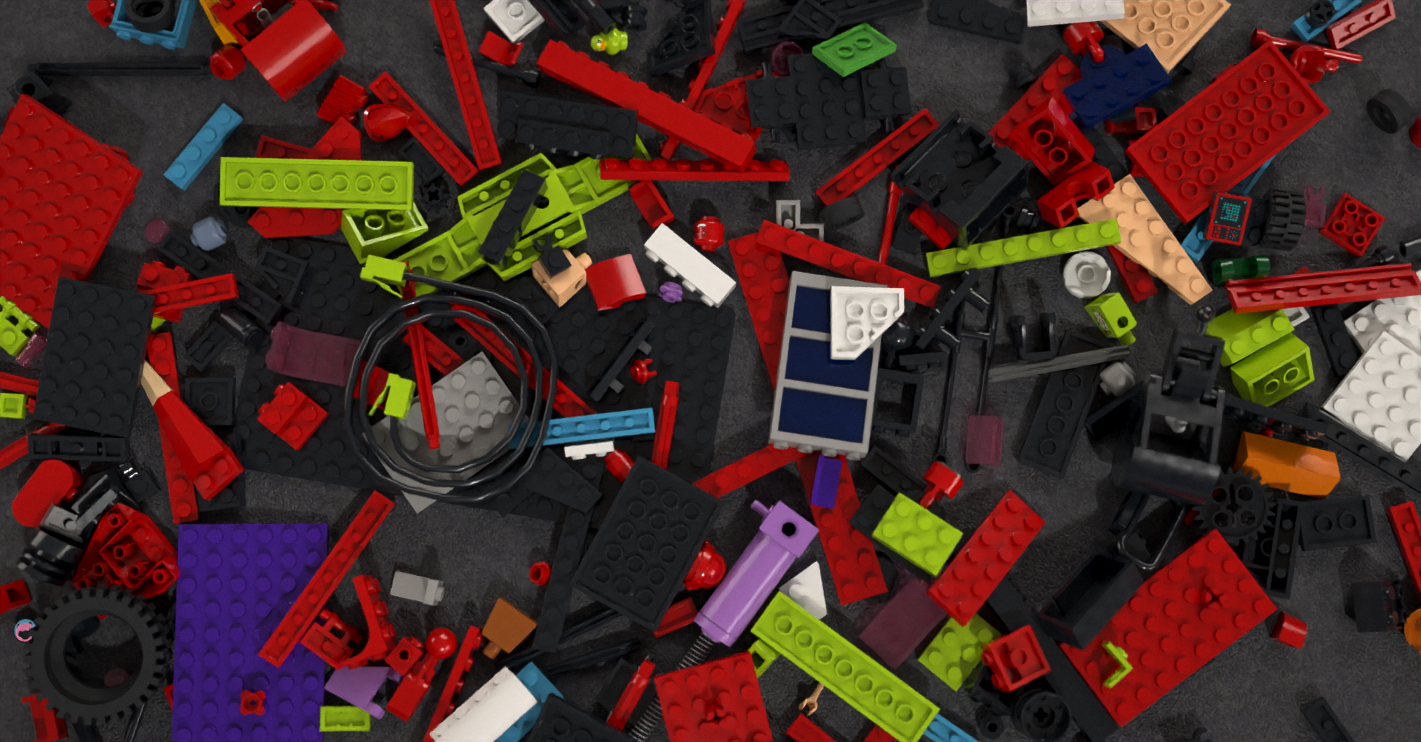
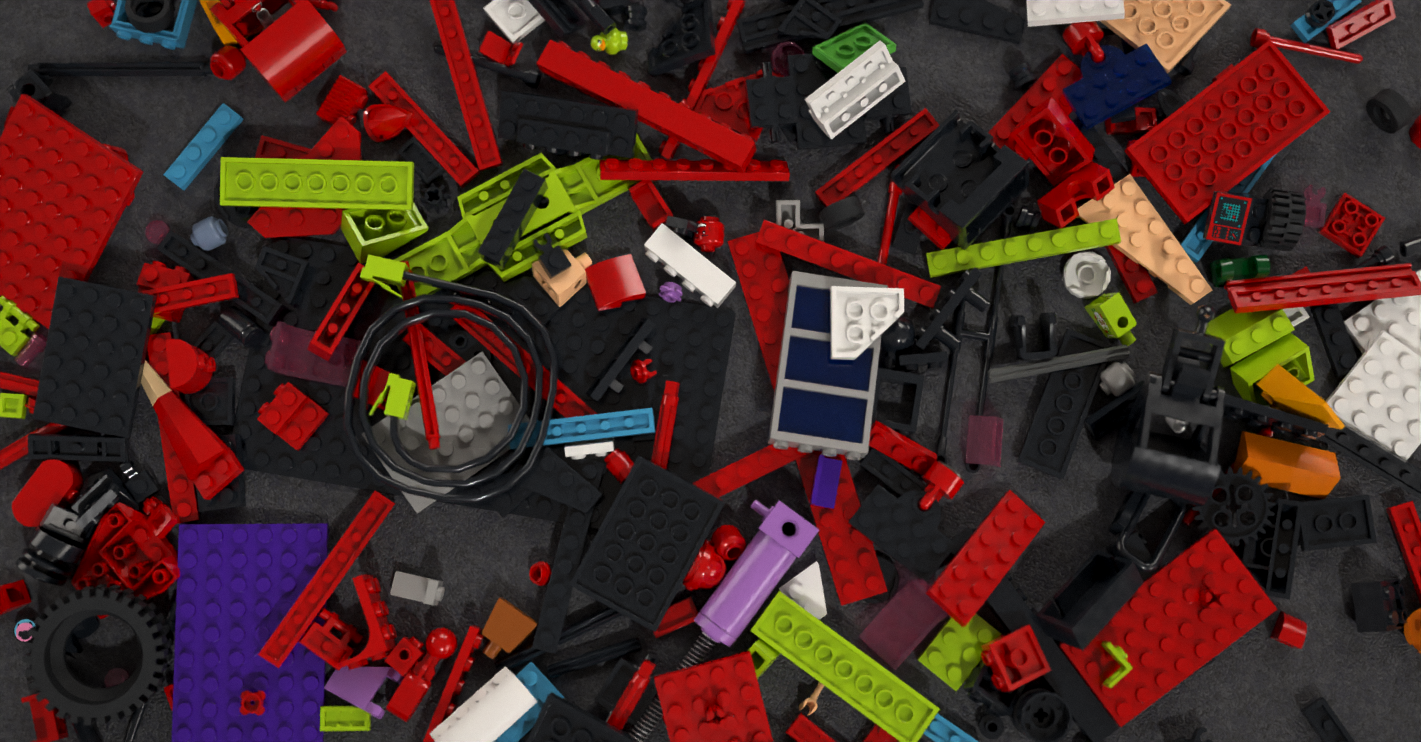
lime brick [872,493,963,577] -> none
red hair [1288,45,1339,83] -> none
none -> red plate [142,496,178,539]
none -> red brick [165,339,216,394]
none -> red brick [307,262,375,361]
none -> black plate [666,216,698,239]
none -> red head [711,525,746,561]
none -> white brick [805,41,905,139]
none -> red plate [869,420,937,476]
none -> light orange slope [1256,364,1345,430]

